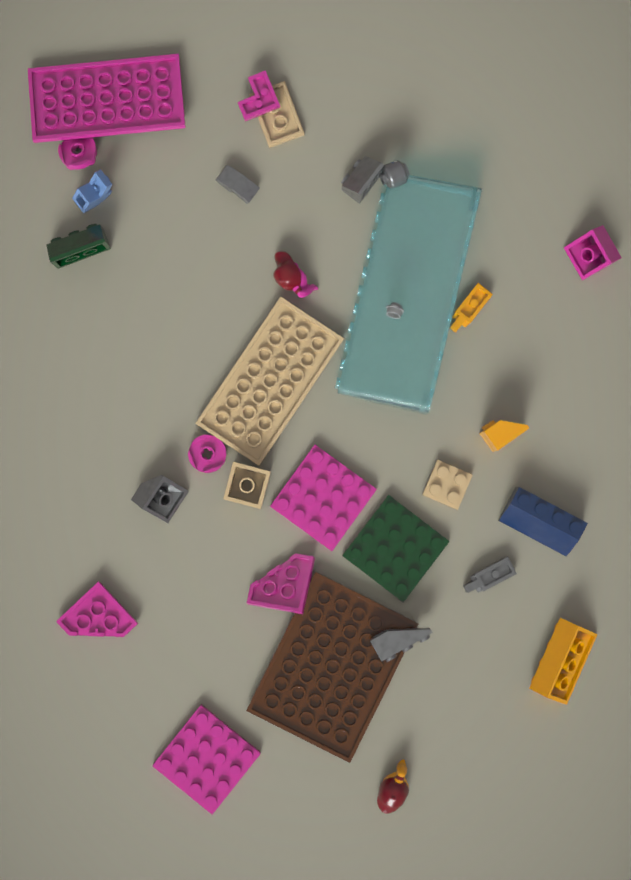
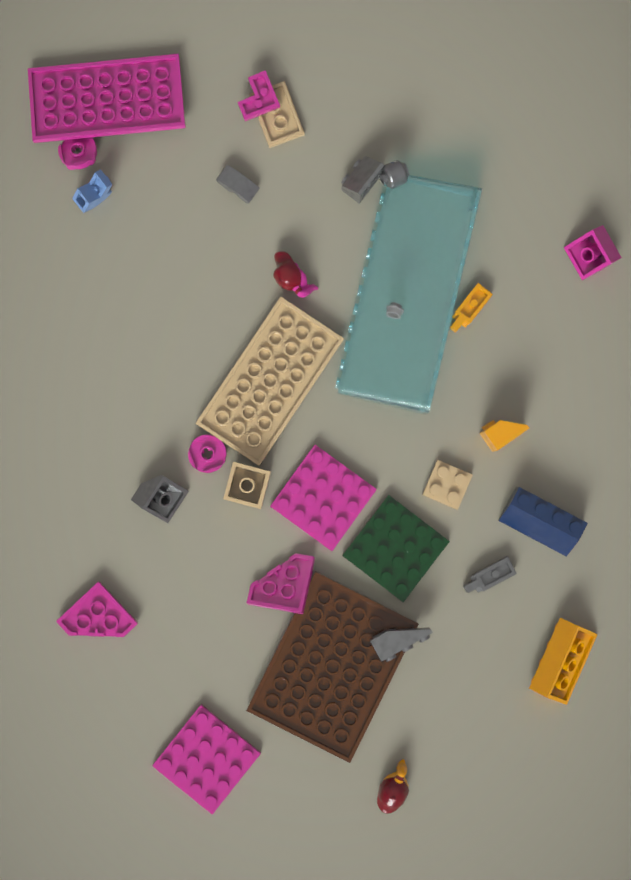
dark green slope [46,224,111,269] -> none

